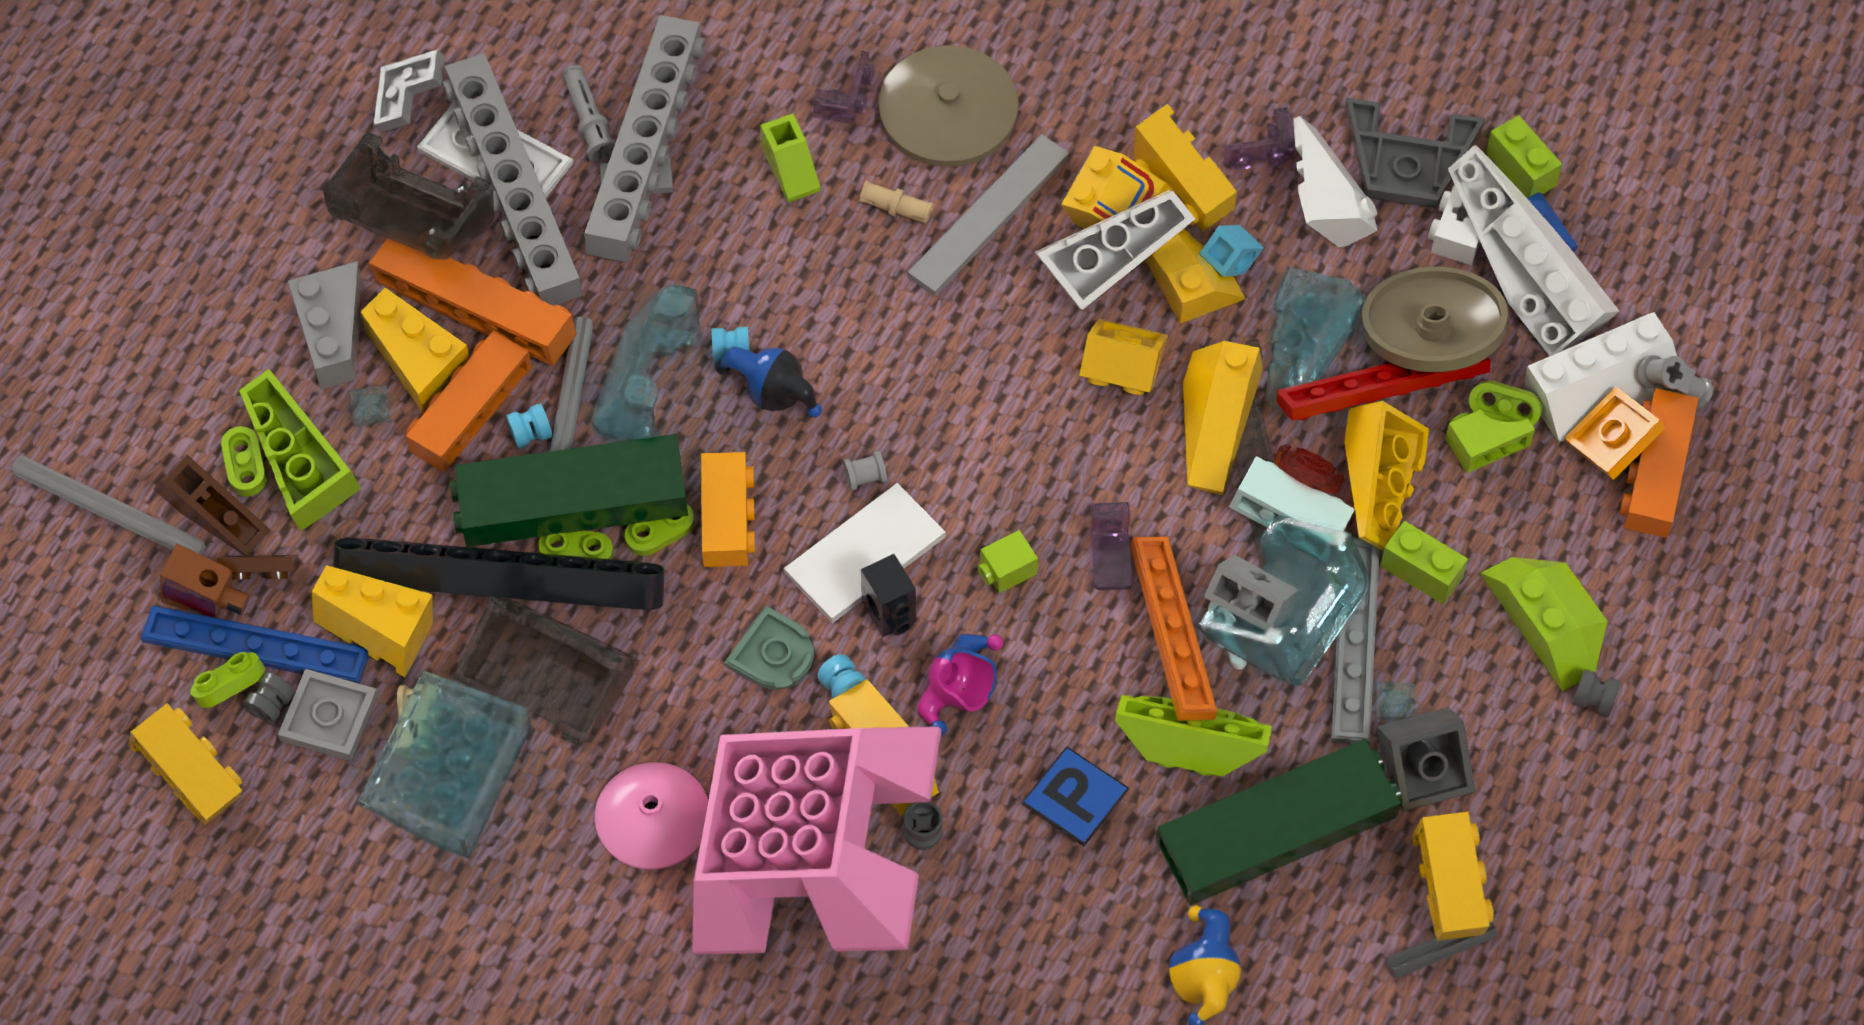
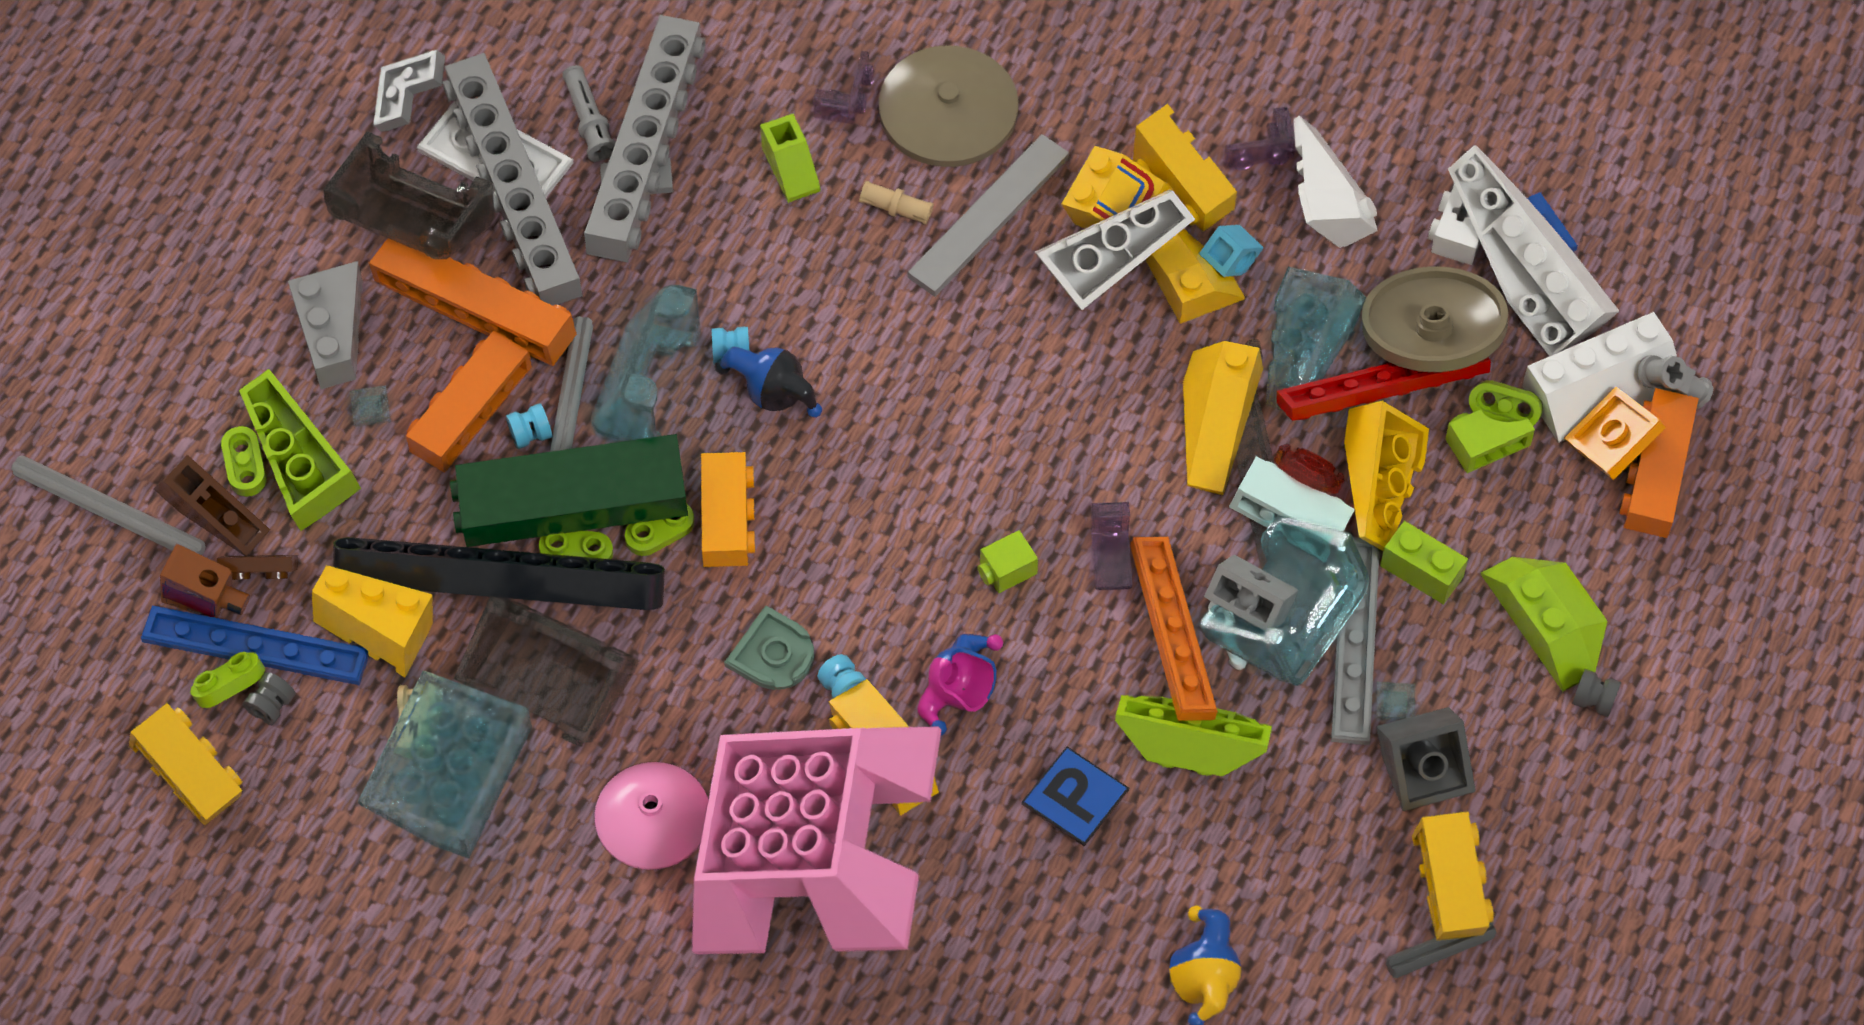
light grey plate [278,669,378,761] -> none
yellow wedge [361,288,470,414] -> none
white tile [784,483,946,624] -> none
light grey bush [843,450,887,491] -> none
black brick [861,554,916,637] -> none
dark grey wheel [904,802,943,850] -> none
yellow slope [1079,319,1168,395] -> none
dark green brick [1156,739,1402,906] -> none
dark grey wing [1345,97,1485,208] -> none
lime brick [1486,115,1562,198] -> none

